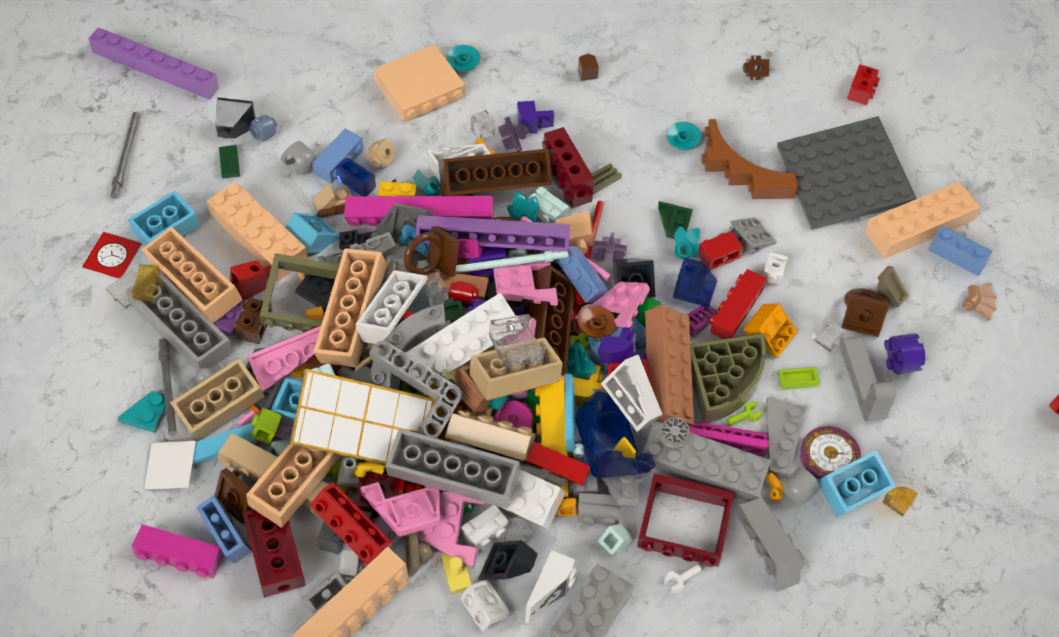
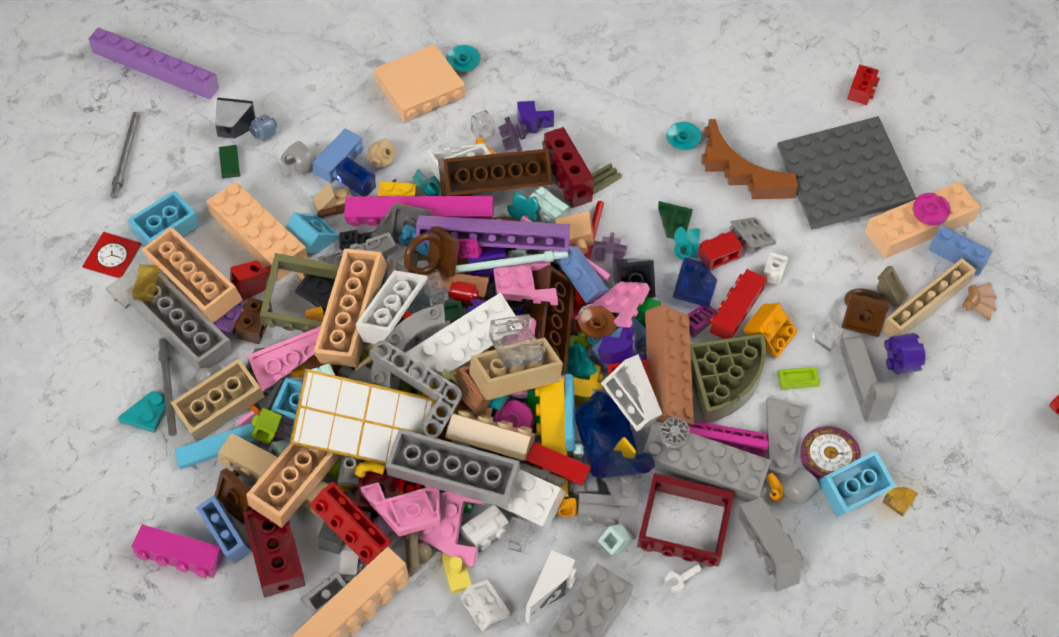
white sticker [144,441,196,490] -> none
black slope [478,540,538,581] -> none
reddish brown piece [578,54,599,81] -> none
lime bar [726,402,763,426] -> none
reddish brown brick [743,55,769,80] -> none
none -> tan brick [882,258,976,337]
none -> dark pink tile [912,193,951,226]

